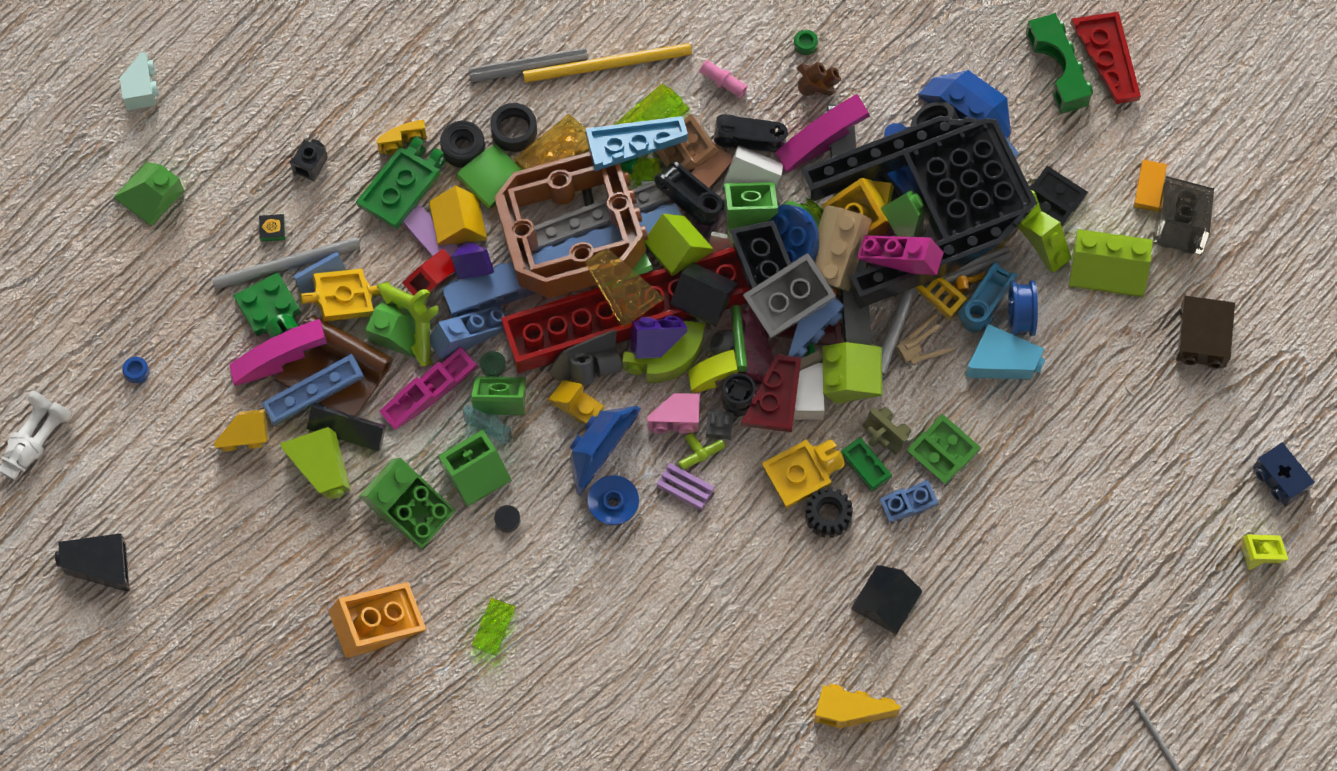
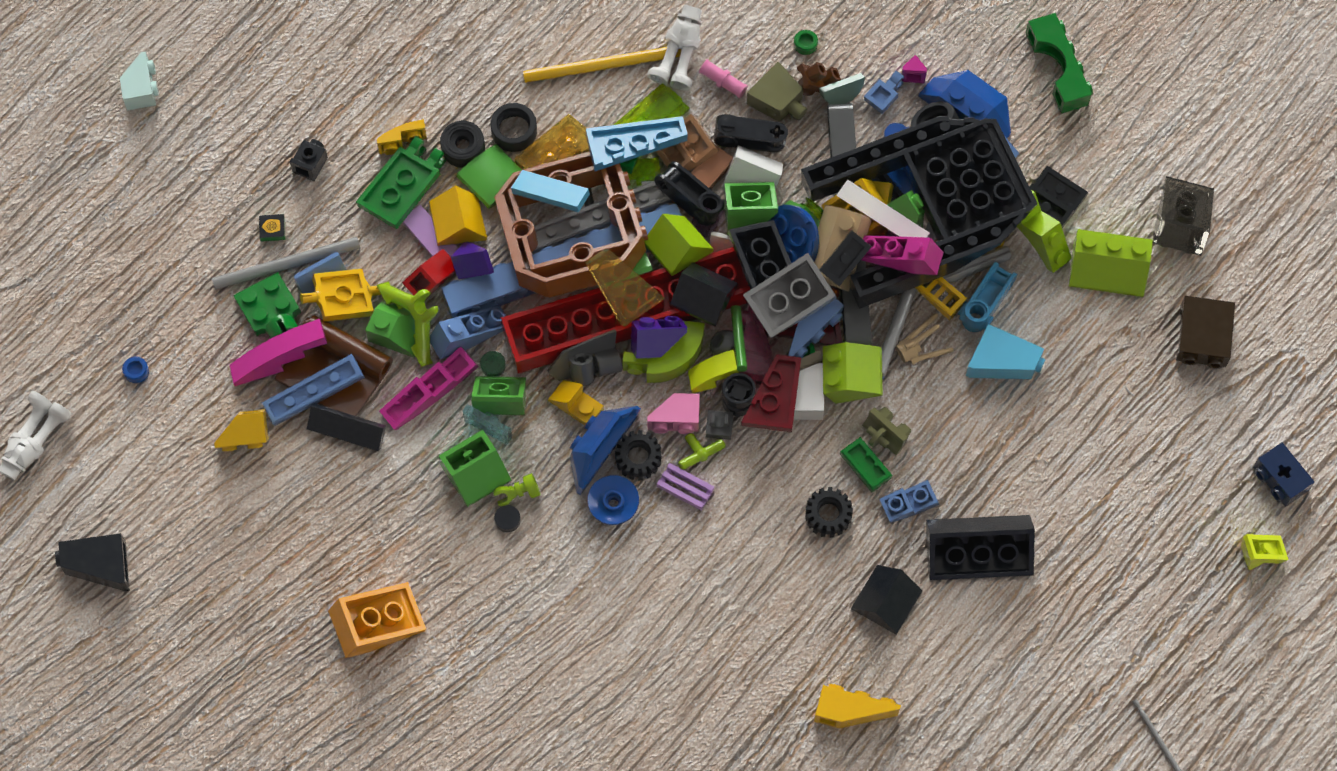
bright green slope [114,162,184,226] -> none
lime slope [280,427,351,499] -> none
bright green slope [358,458,456,549] -> none
light grey axle [468,48,588,82] -> none
clear neon green plate [472,598,516,656] -> none
yellow plate [762,439,845,509] -> none
dark pink slope [775,94,870,173] -> none
bright green slope [907,414,981,484] -> none
light orange hand [954,272,986,294] -> none
blue wheel [1008,280,1038,336] -> none
red wing [1070,11,1141,104] -> none
light orange tile [1133,159,1167,212] -> none
none -> lime piece [493,473,541,506]
none -> medium azure tile [511,170,590,212]
none -> black tyre [615,430,662,481]
none -> white piece [647,5,702,90]
none -> olive torso [747,62,808,122]
none -> sand green tile [819,73,865,104]
none -> black plate [819,230,872,287]
none -> white sticker [836,180,930,237]
none -> medium blue plate [864,70,904,114]
none -> dark pink slope [901,55,927,84]
none -> black slope [926,515,1035,580]

